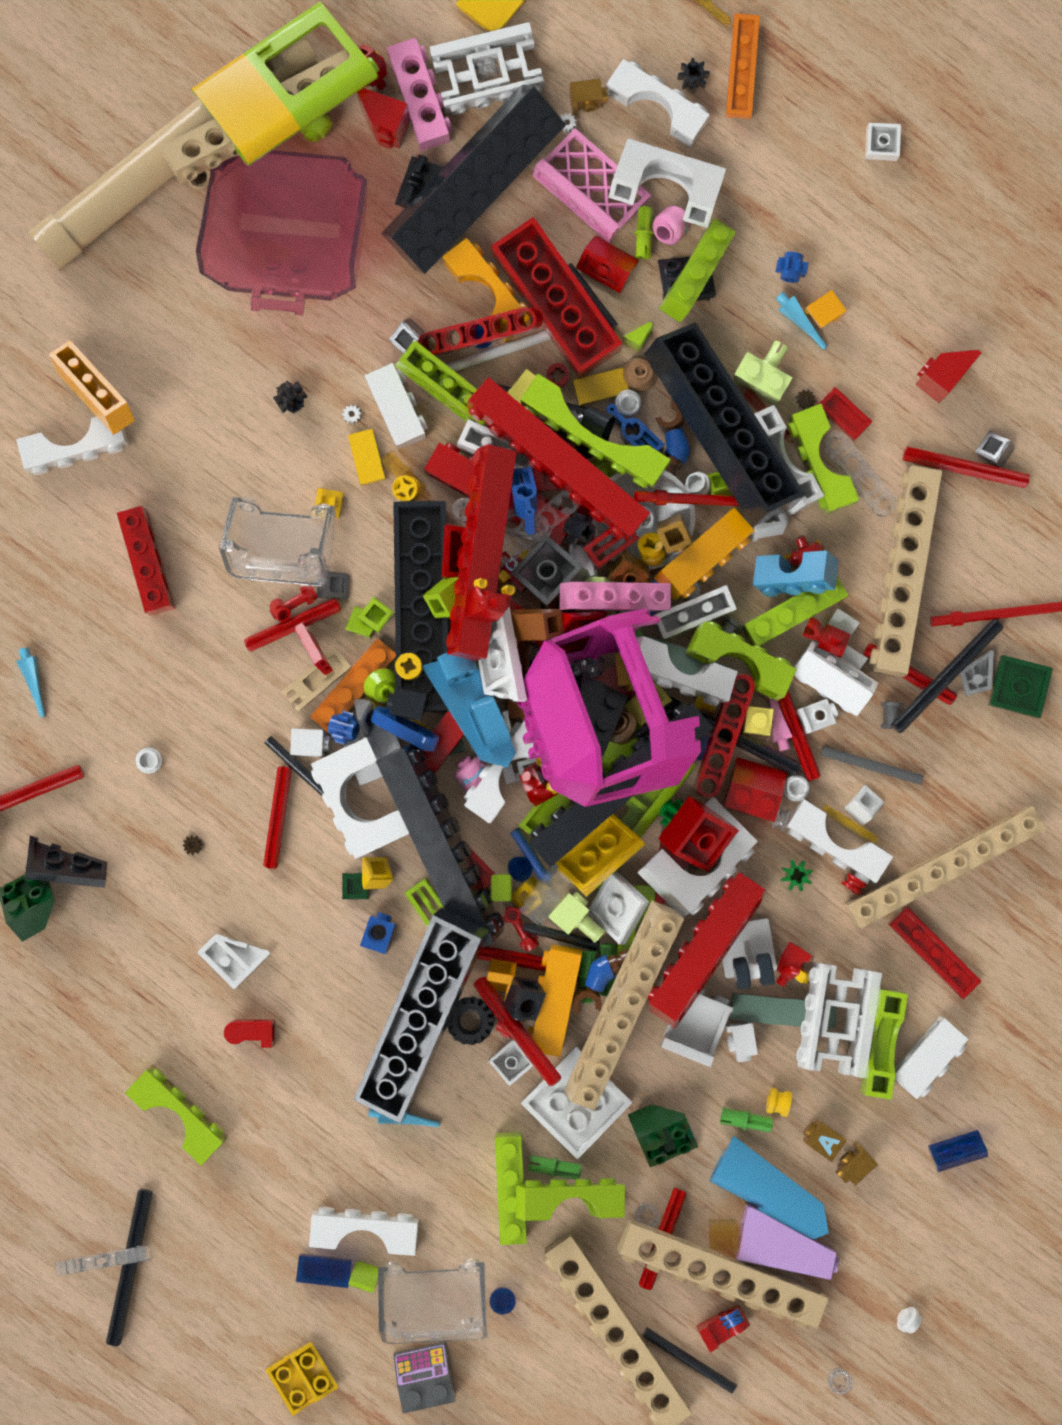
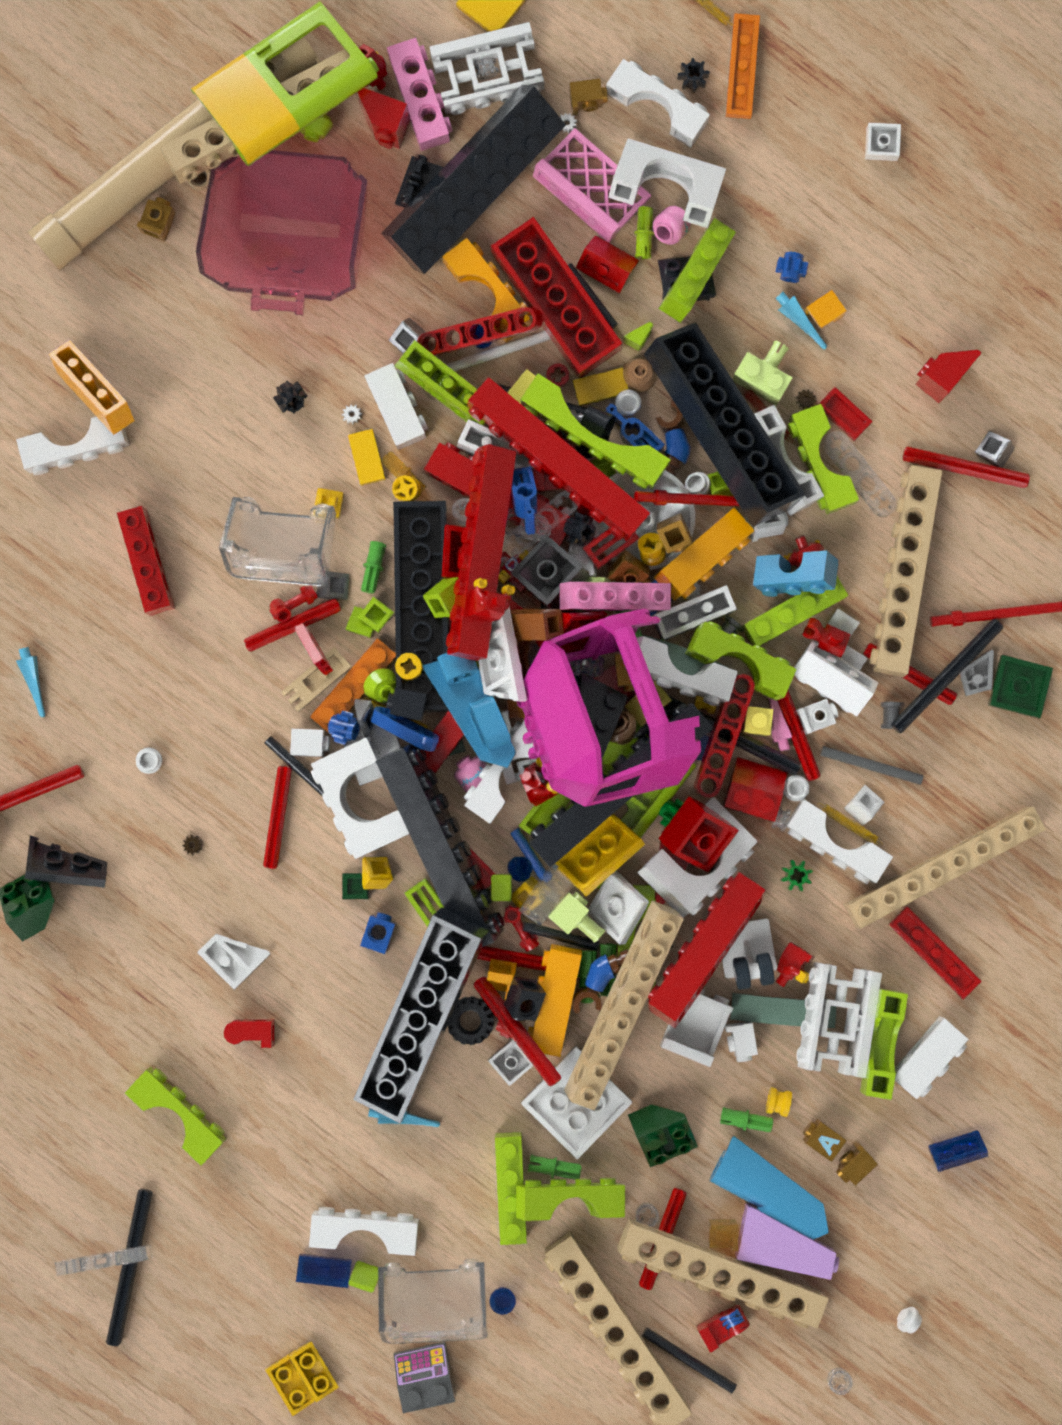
red bush [840,873,867,896] -> none
none -> pearl gold brick [137,197,176,242]
none -> bright green axle [361,541,387,594]

